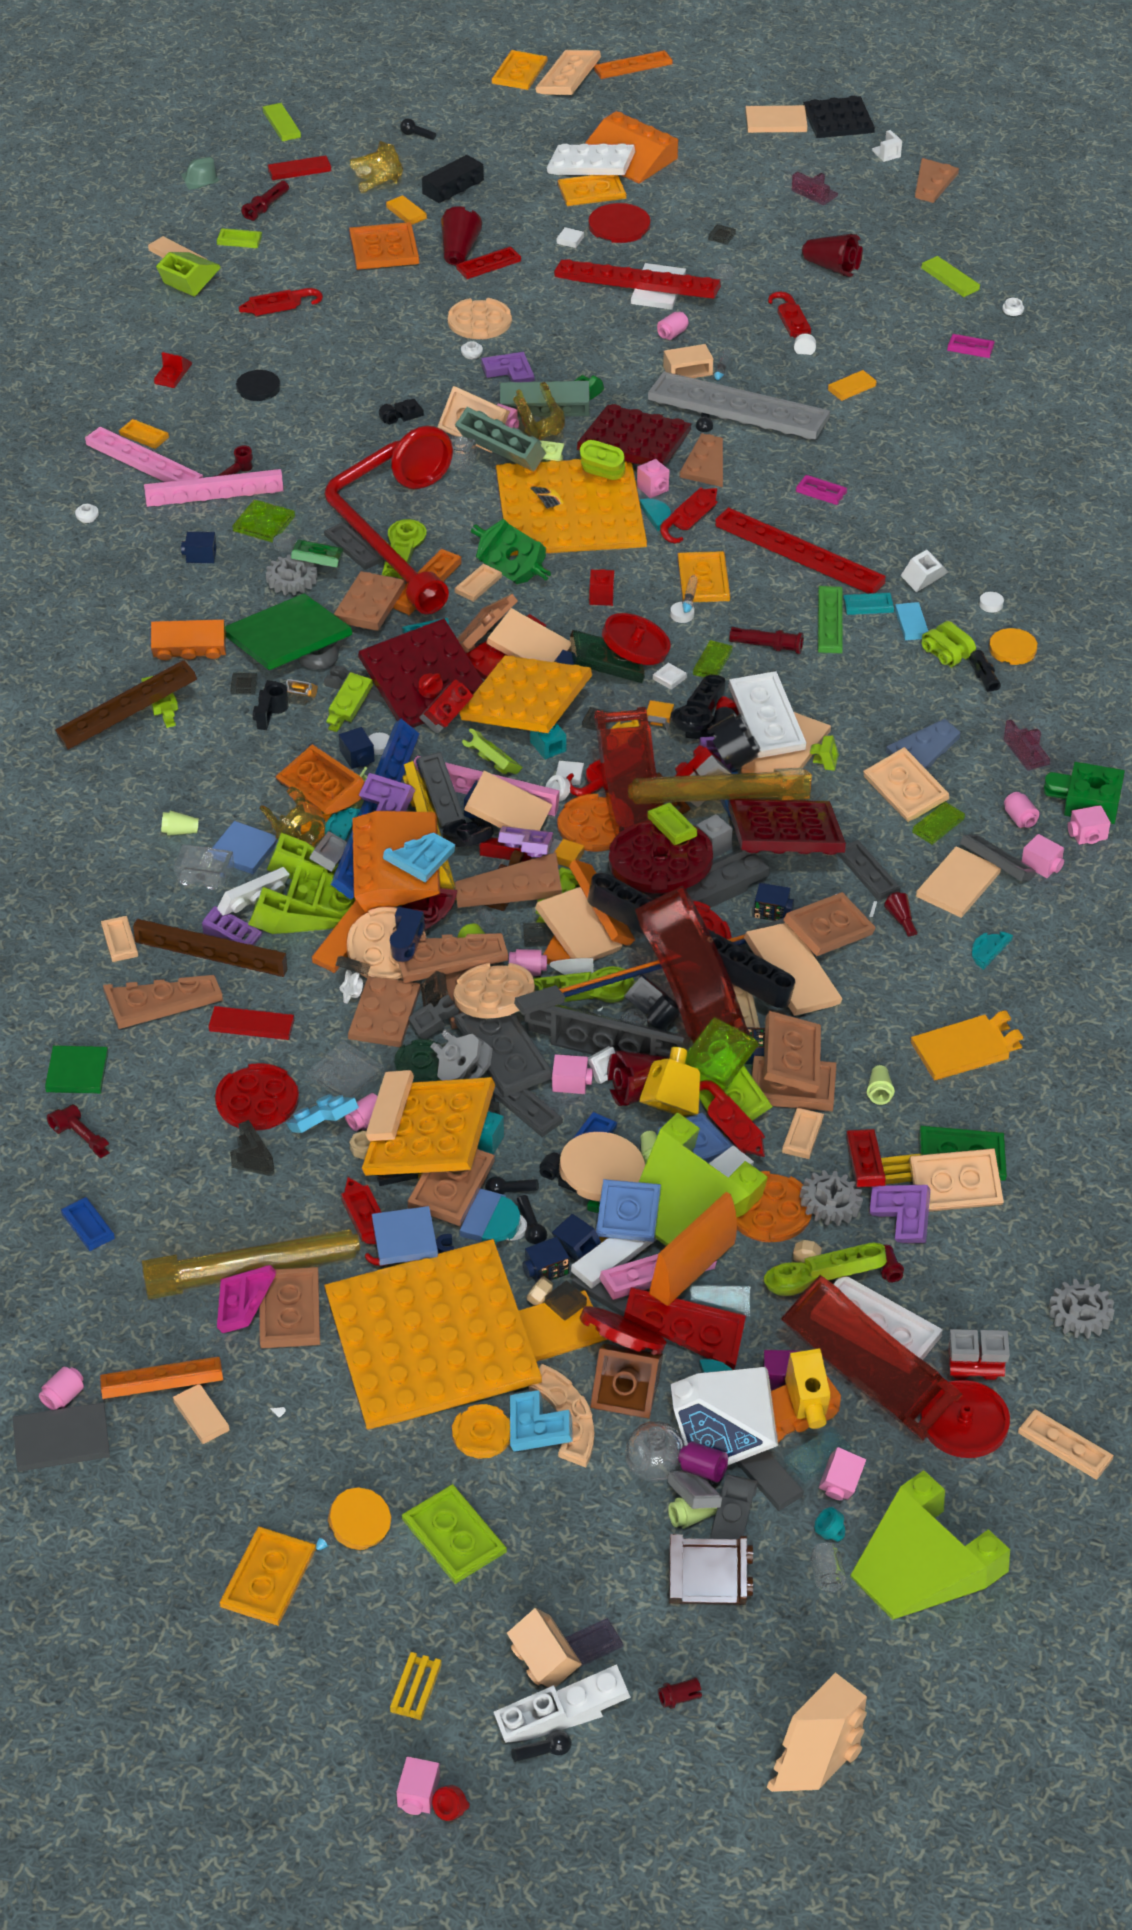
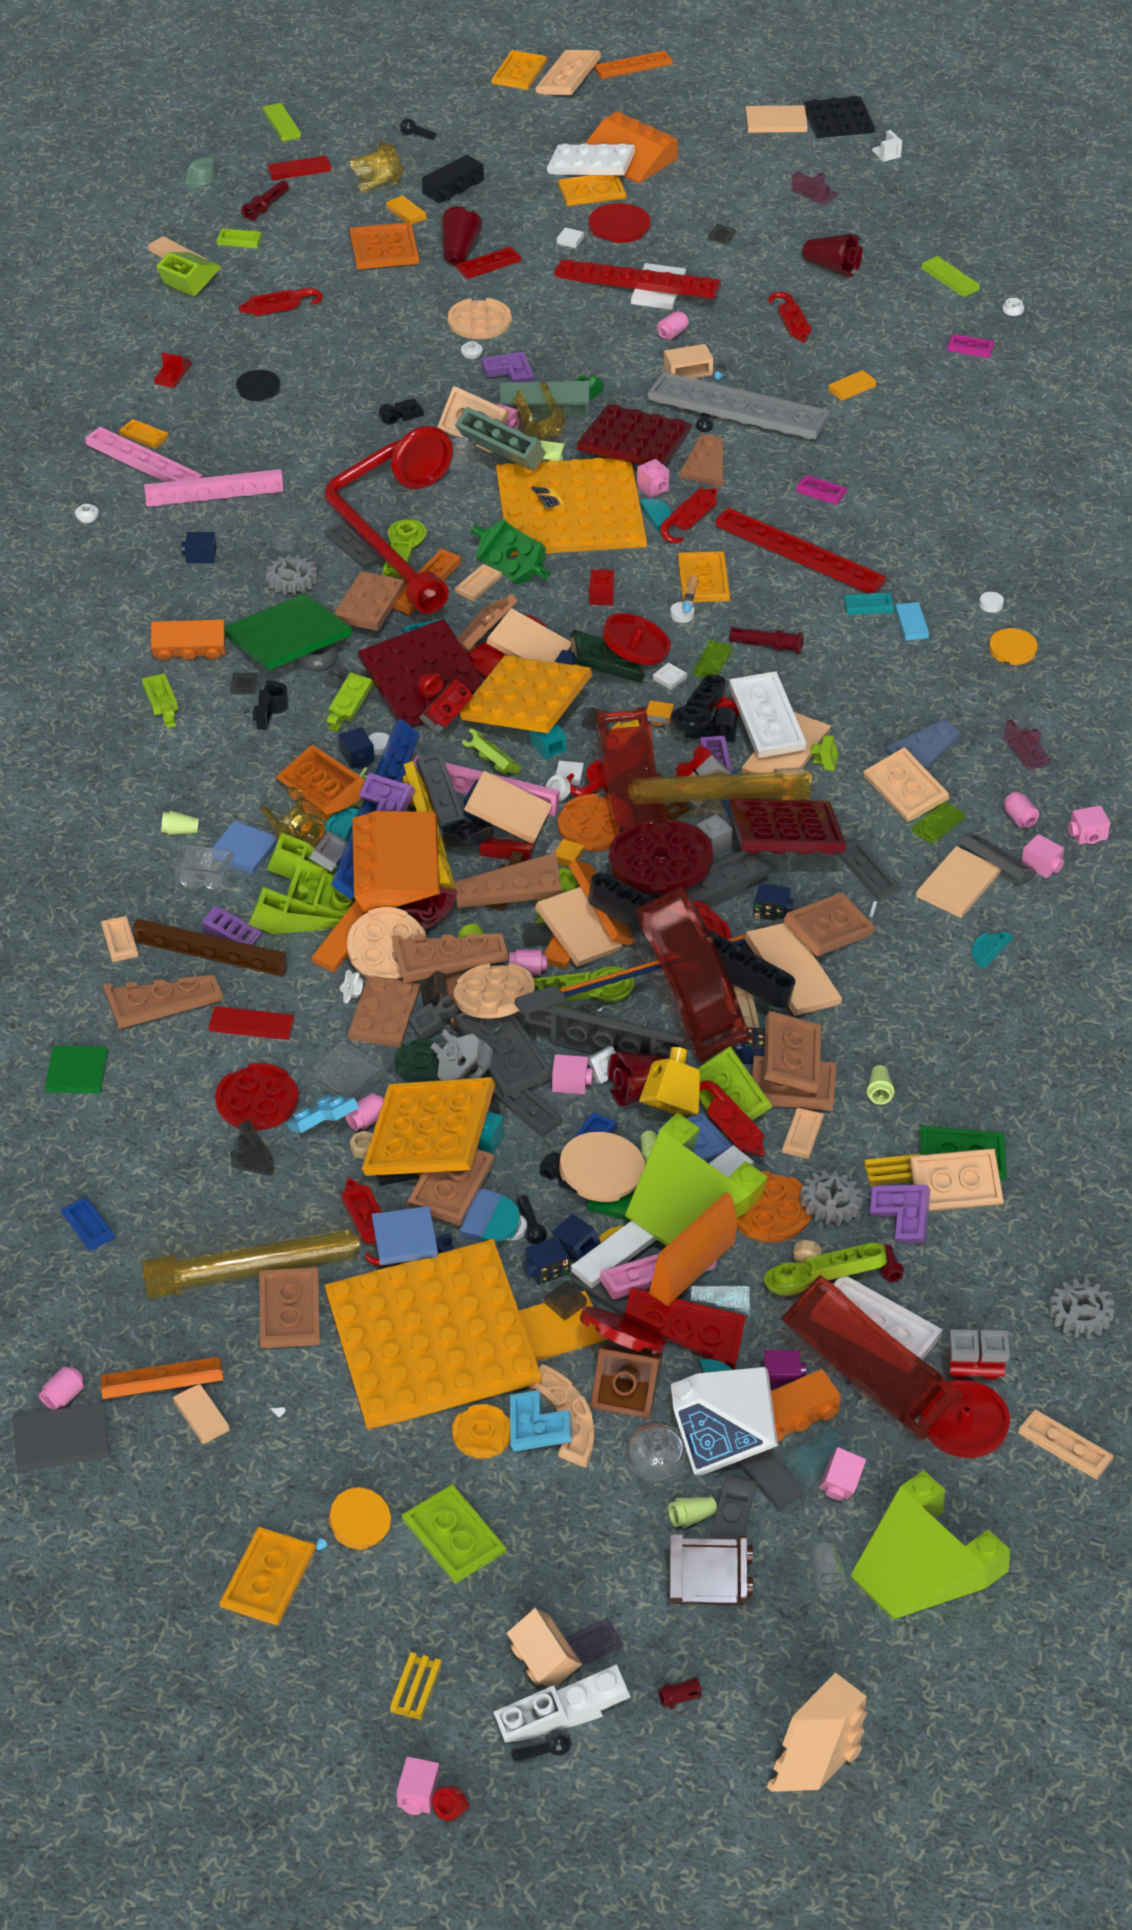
dark red brick [47,1104,110,1158] -> none
reddish brown plate [55,660,197,749] -> none
dark red brick [213,445,253,477] -> none
white plate [217,867,290,916] -> none
dark pink wing [217,1265,276,1333] -> none
clear neon green plate [232,499,295,543] -> none
piece [286,679,318,698] -> none
green tile [291,539,343,568] -> none
clear smoke tile [335,956,370,975] -> none
light nougat tile [365,1070,414,1141] -> none
medium azure wing [383,832,455,882] -> none
dark blue leg [390,907,425,962] -> none
black bar [485,1176,539,1194] -> none
medium lavender plate [498,826,553,857] -> none
tan tile [526,1276,553,1306] -> none
white sticker [550,958,594,975] -> none
lime brick [580,440,625,480] -> none
medium blue tile [596,1179,661,1242] -> none
black plate [624,974,684,1031] -> none
lime tile [648,802,697,845] -> none
light grey tile [668,1471,722,1509] -> none
magenta brick [678,1441,728,1482] -> none
clear neon green plate [685,1017,759,1088] -> none
black brick [707,713,761,772] -> none
yellow torso [785,1348,830,1429] -> none
white tile [794,334,816,355] -> none
teal tile [814,1507,845,1542] -> none
bright green tile [818,586,843,653] -> none
red tile [846,1129,886,1187] -> none
dark red cone [884,892,918,937] -> none
white slope [901,550,949,592] -> none
light orange tile [911,1011,1024,1081] -> none
nougat wing [915,158,959,203] -> none
lime brick [922,621,976,667] -> none
black pin [969,650,1001,692] -> none
green brick [1043,762,1125,824] -> none

